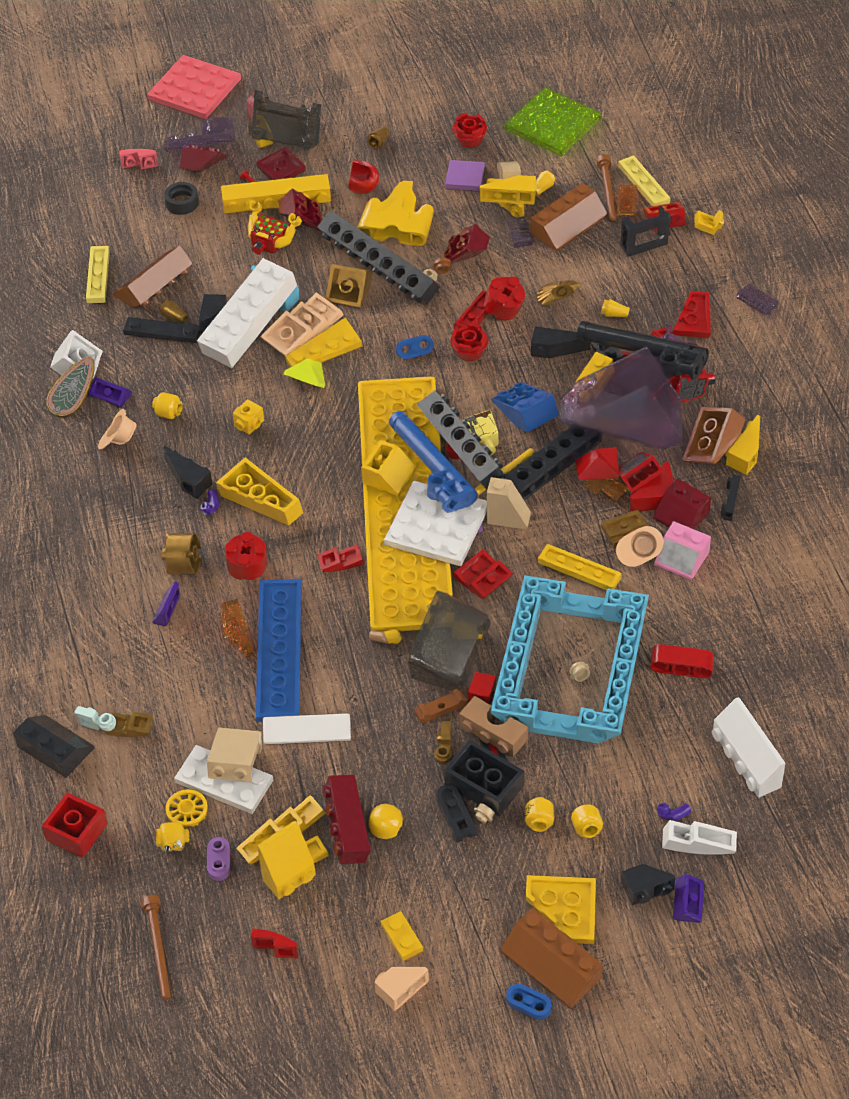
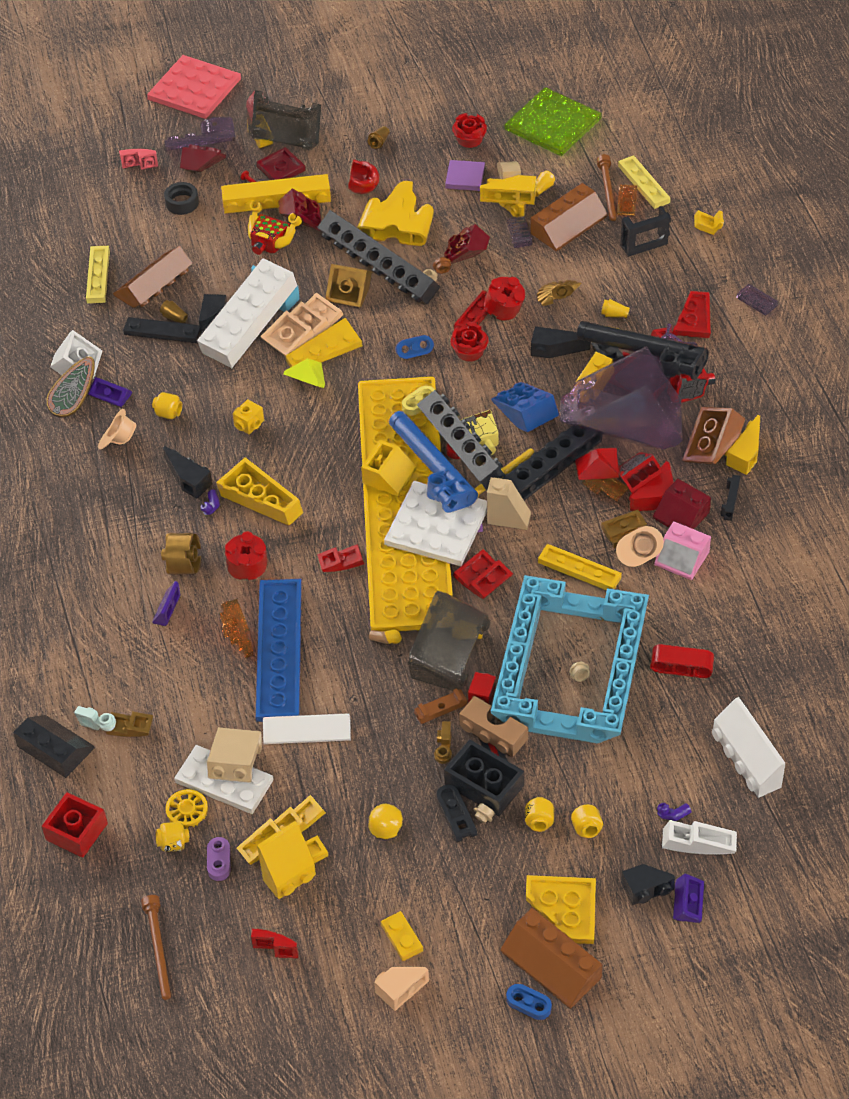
dark red brick [322,775,371,864] -> none
red bracket [644,202,686,231] -> none
none -> light yellow plate [402,386,435,415]

